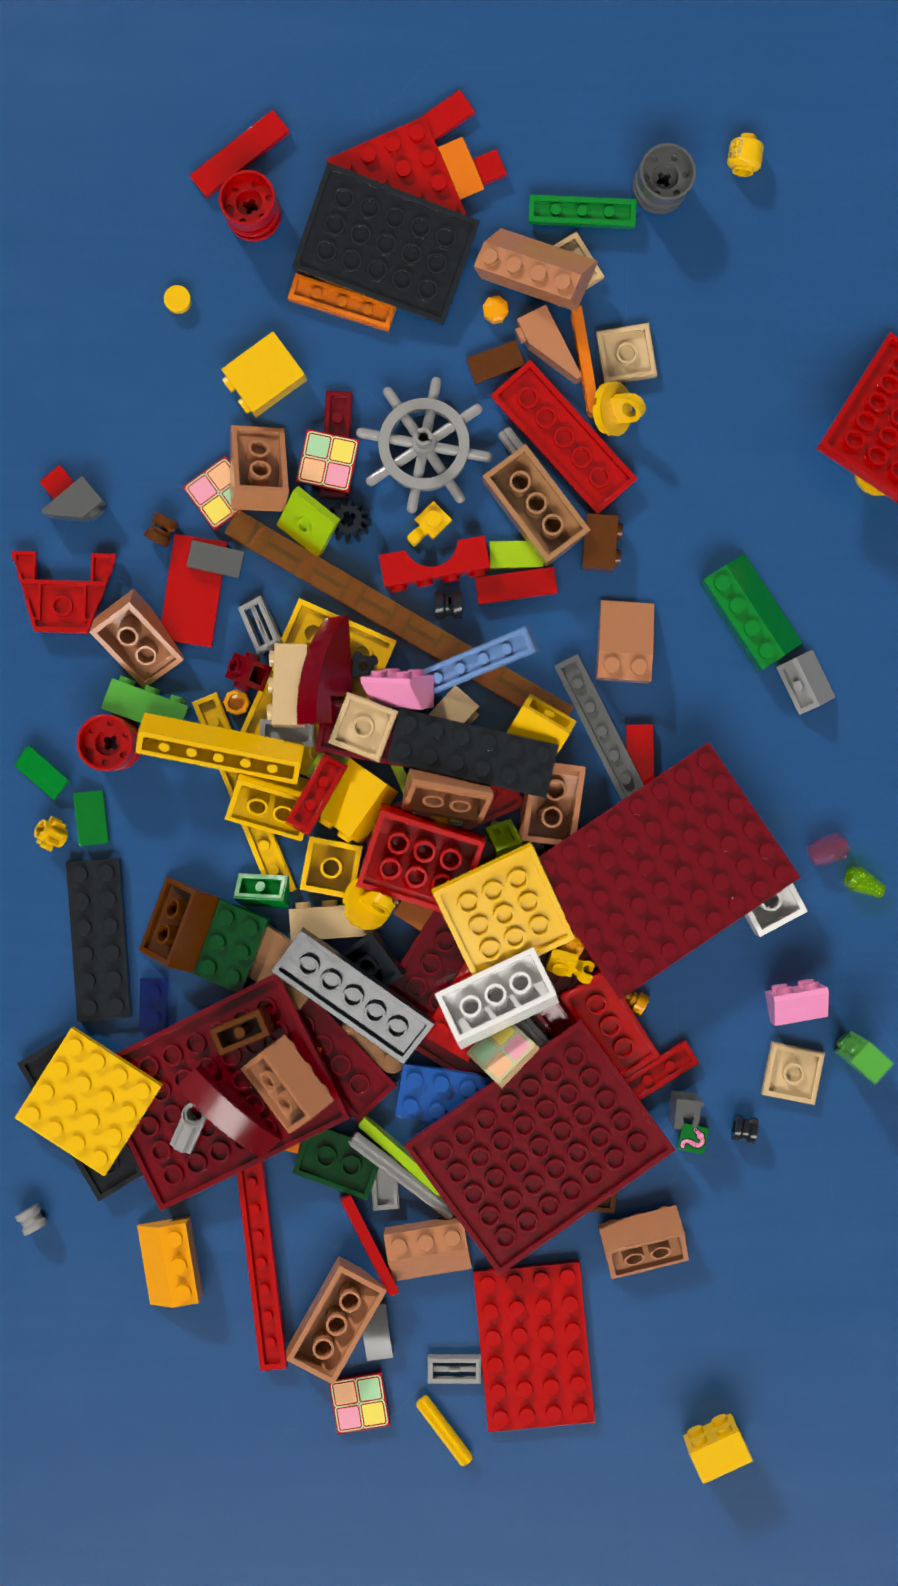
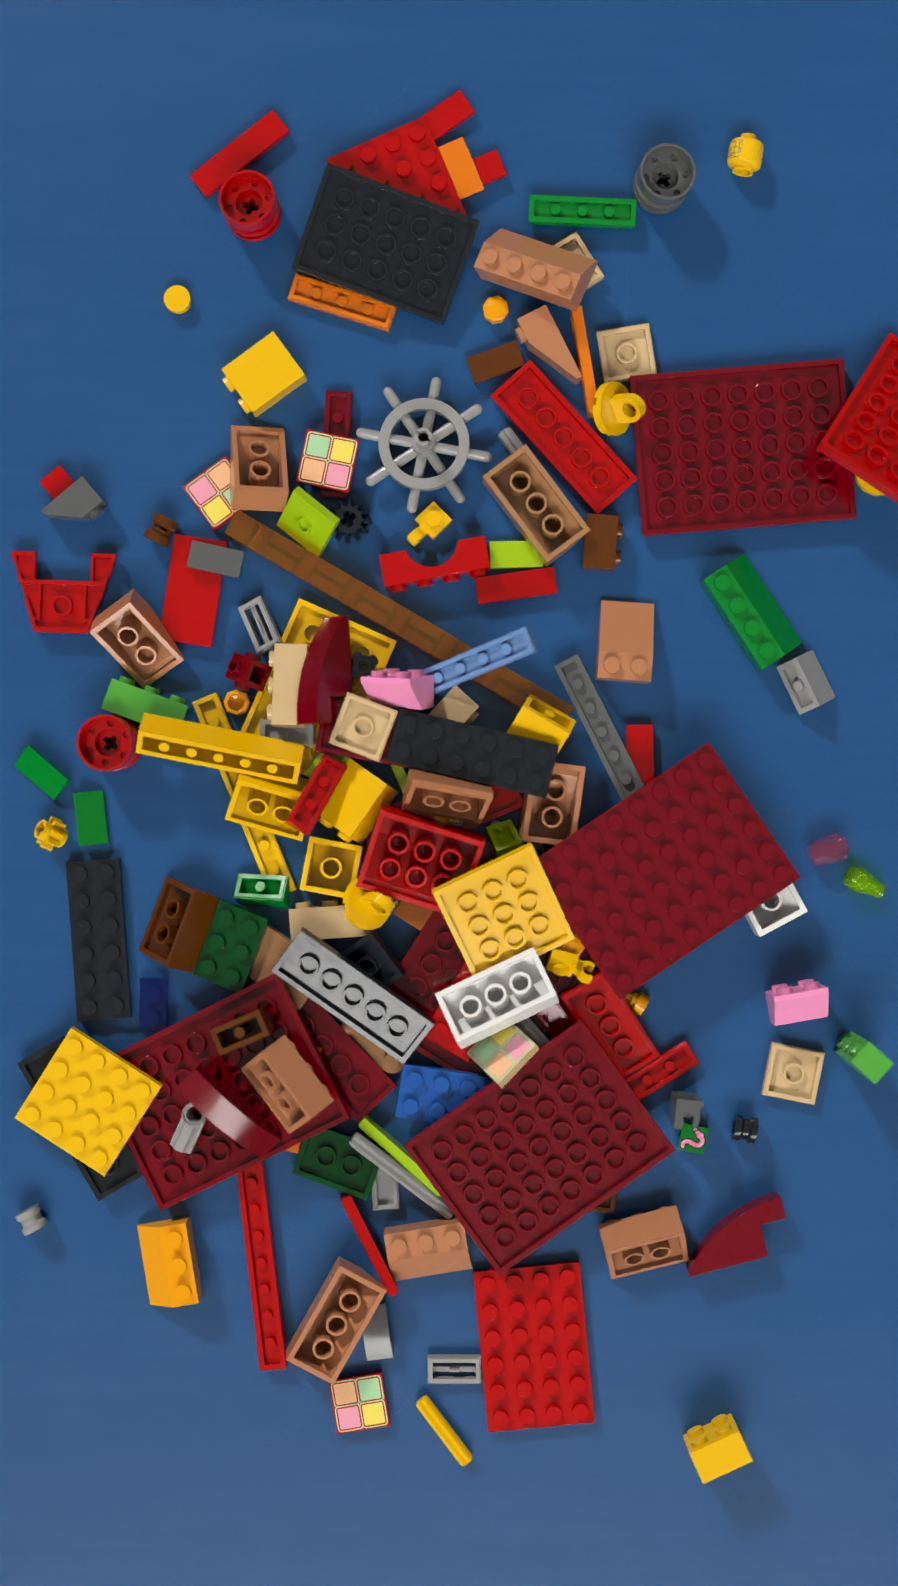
black wheel [435,592,462,619] -> none
none -> dark red plate [629,358,857,537]
none -> dark red slope [685,1192,786,1277]

